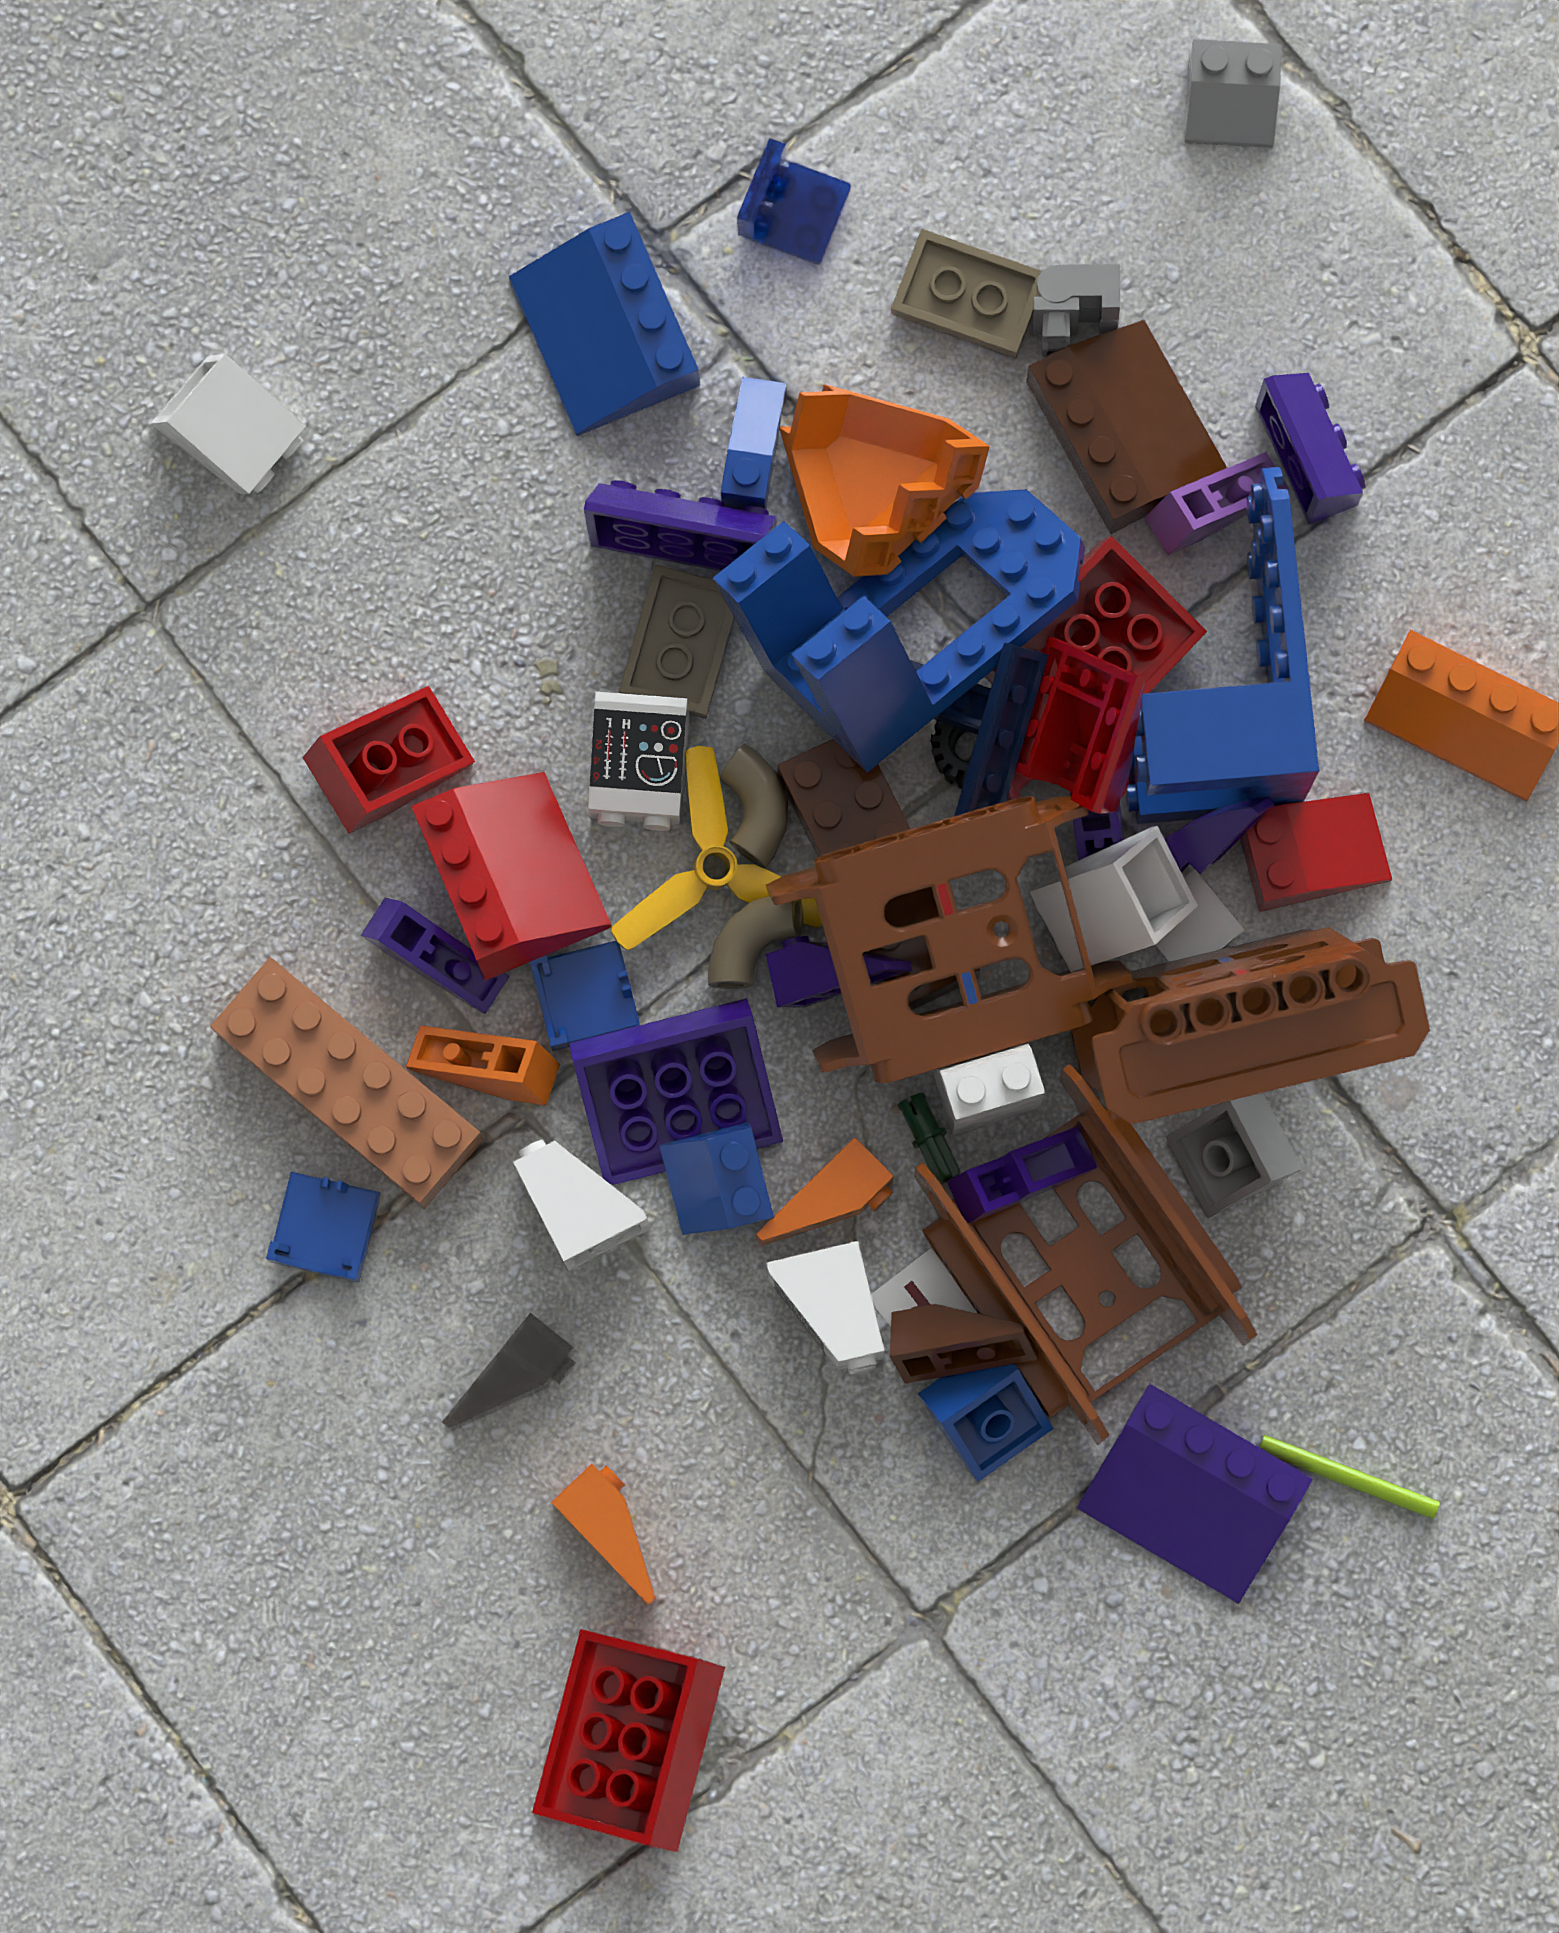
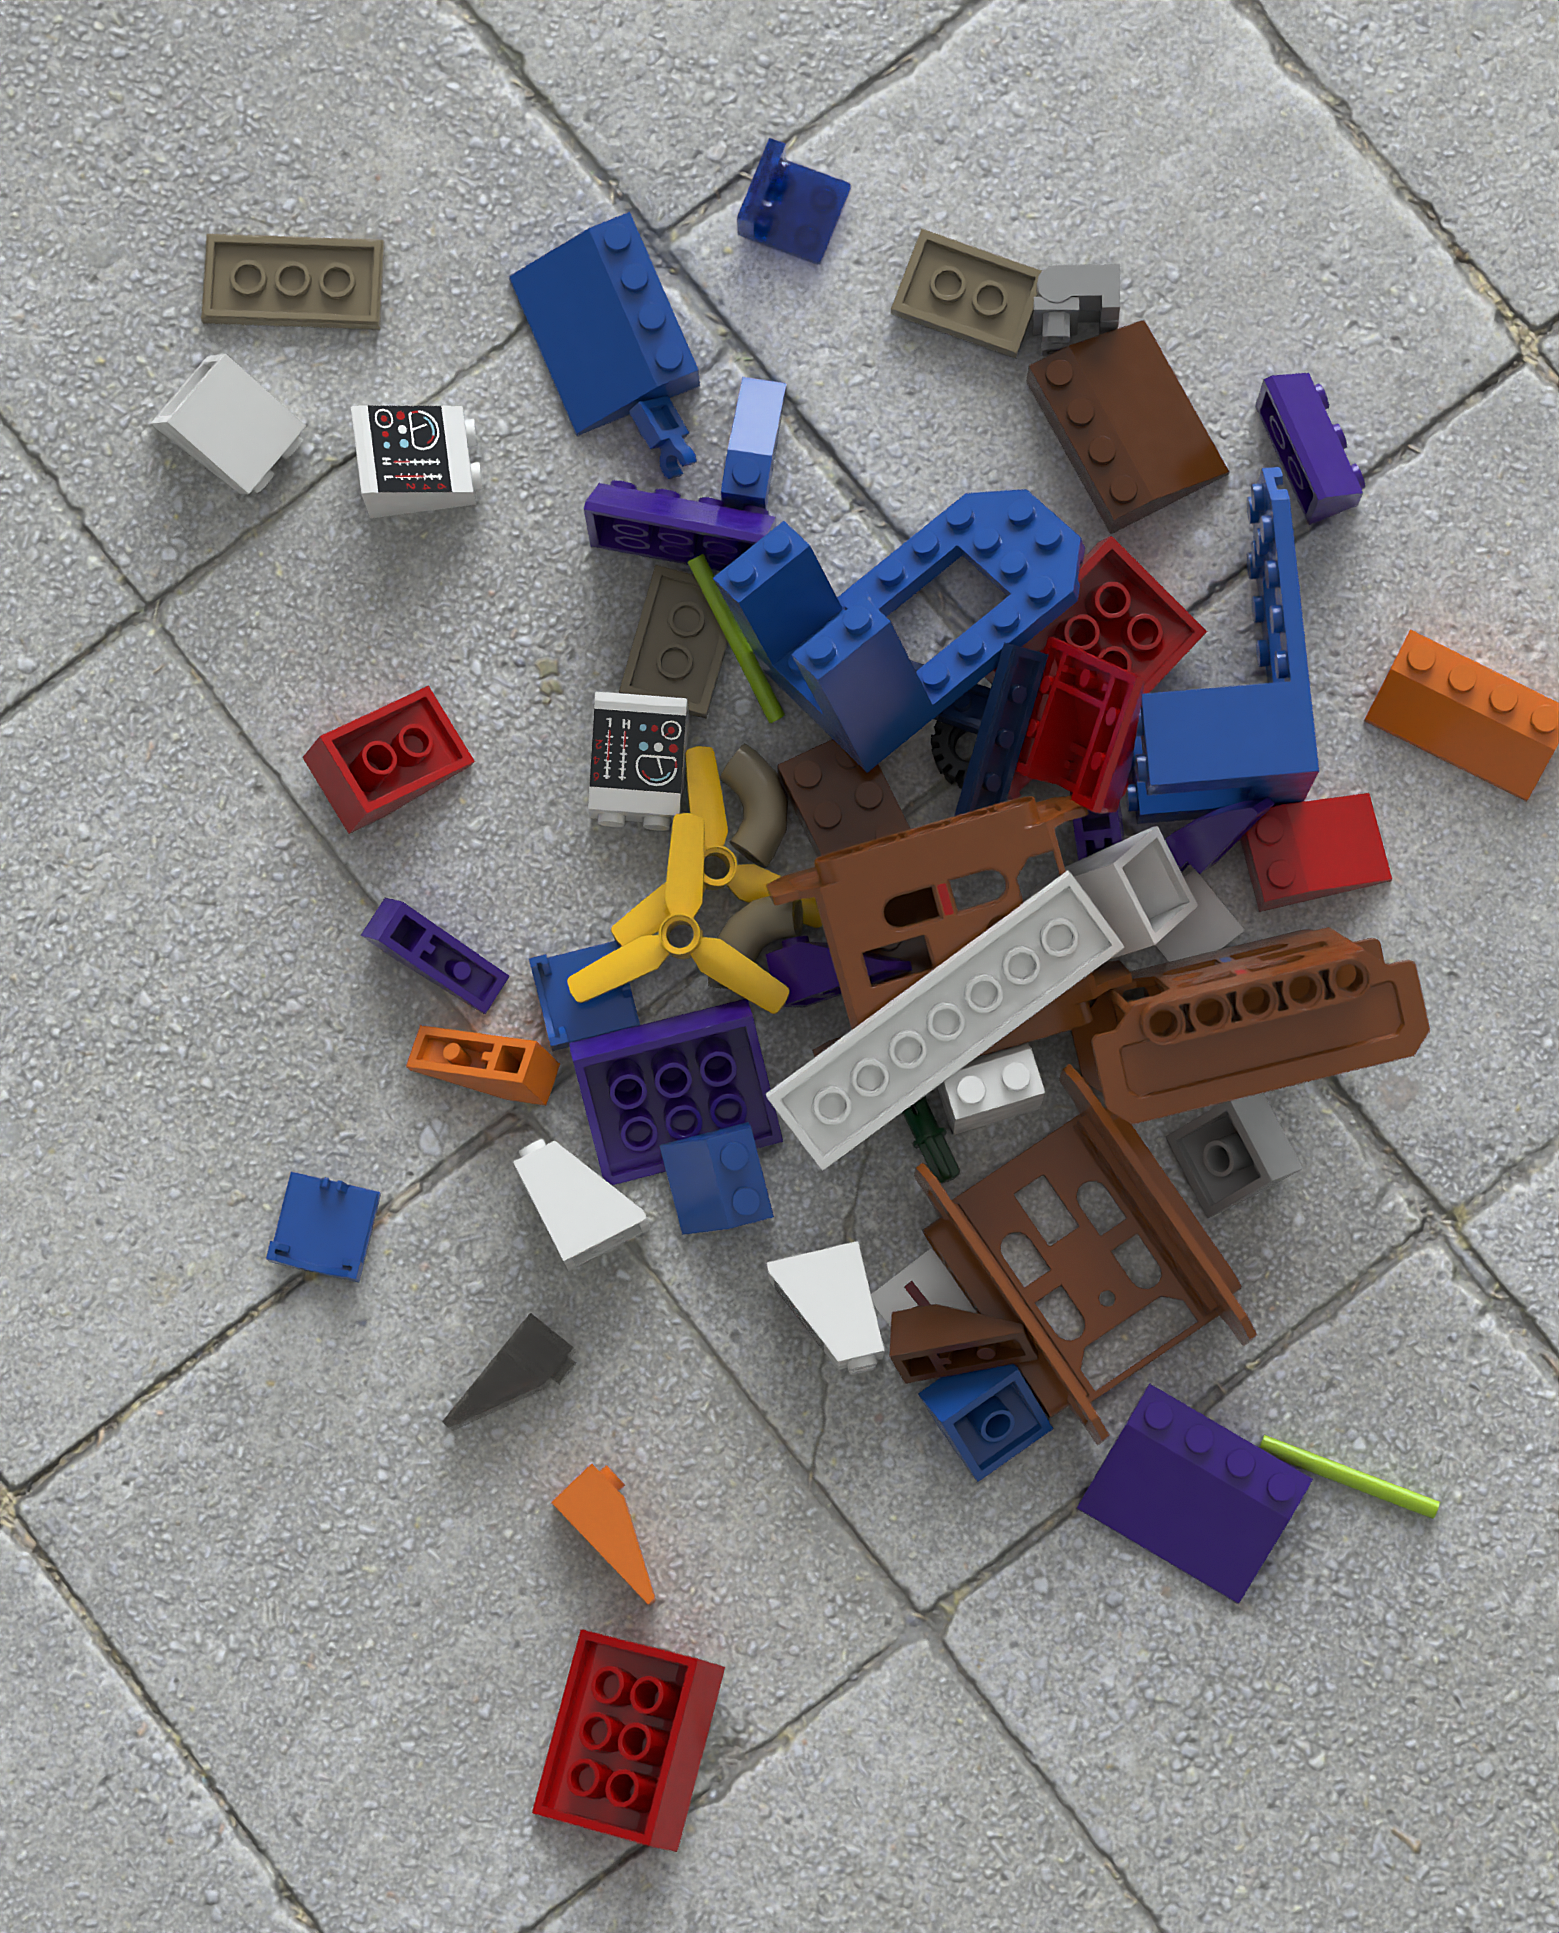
nougat brick [210,957,484,1209] -> none
slope [411,772,612,981] -> none
orange slope [756,1137,894,1246] -> none
orange panel [779,384,990,577] -> none
dark purple slope [947,1126,1098,1224] -> none
medium lavender slope [1145,452,1289,555] -> none
light grey slope [1185,39,1282,148] -> none
none -> dark tan tile [201,234,385,330]
none -> slope [351,405,483,519]
none -> yellow piece [567,813,790,1014]
none -> blue plate [629,396,697,479]
none -> lime bar [687,554,785,724]
none -> white plate [766,870,1125,1171]

